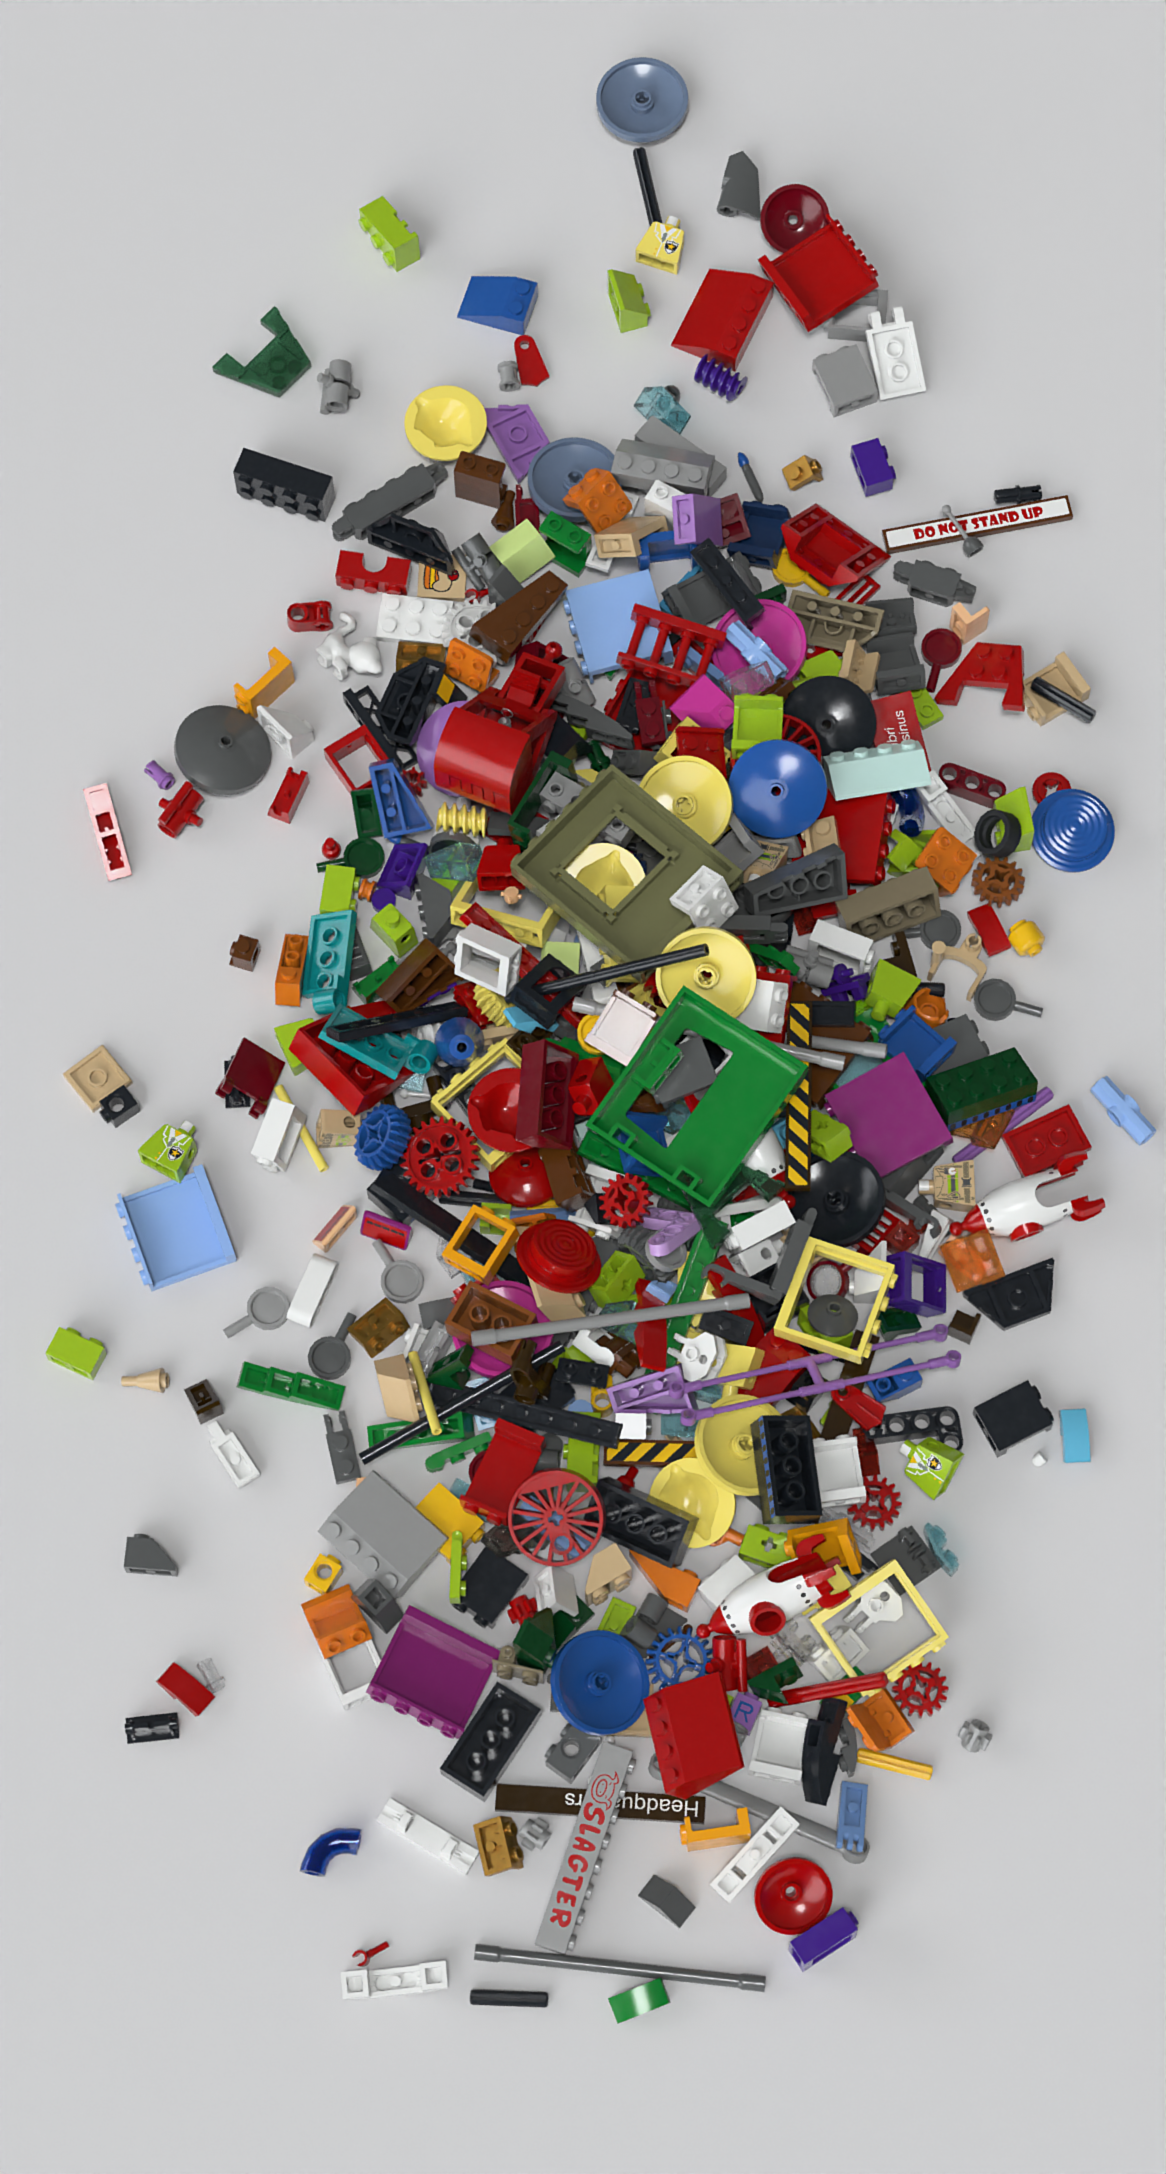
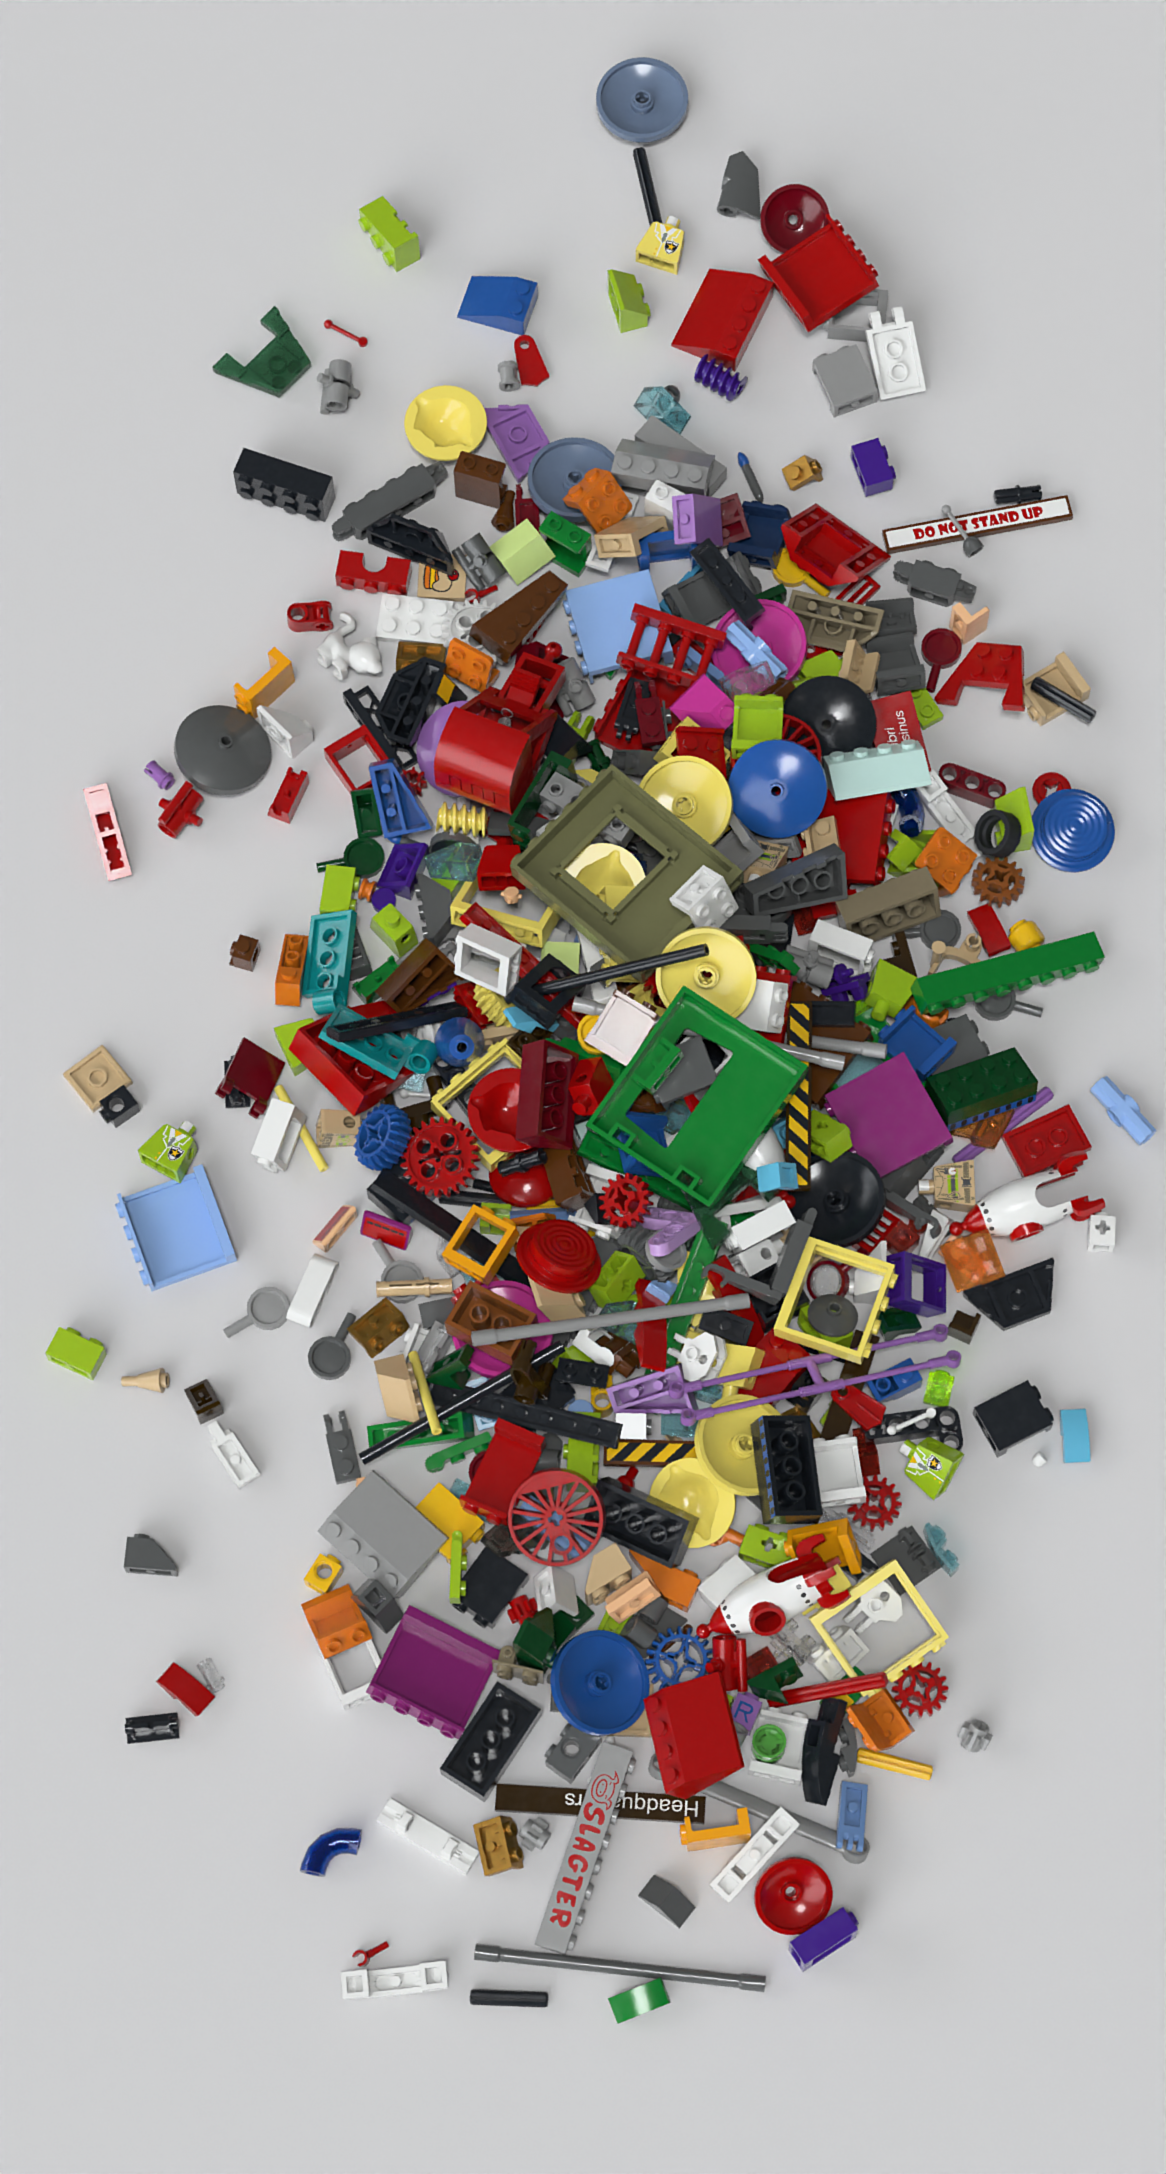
green slope [236,1361,345,1411] -> none
red piece [322,838,341,860] -> none
dark grey slope [488,564,524,607] -> none
dark grey slope [550,693,635,750] -> none
none -> red hinge [324,319,368,347]
none -> tan pin [376,1277,453,1297]
none -> black pin [497,1148,547,1177]
none -> light nougat panel [605,1571,661,1624]
none -> bright green wheel [751,1724,786,1764]
none -> medium azure panel [757,1162,798,1192]
none -> white hinge [887,1408,936,1435]
none -> green brick [910,931,1105,1015]
none -> clear neon green bracket [923,1370,955,1407]
none -> white brick [1087,1212,1116,1253]

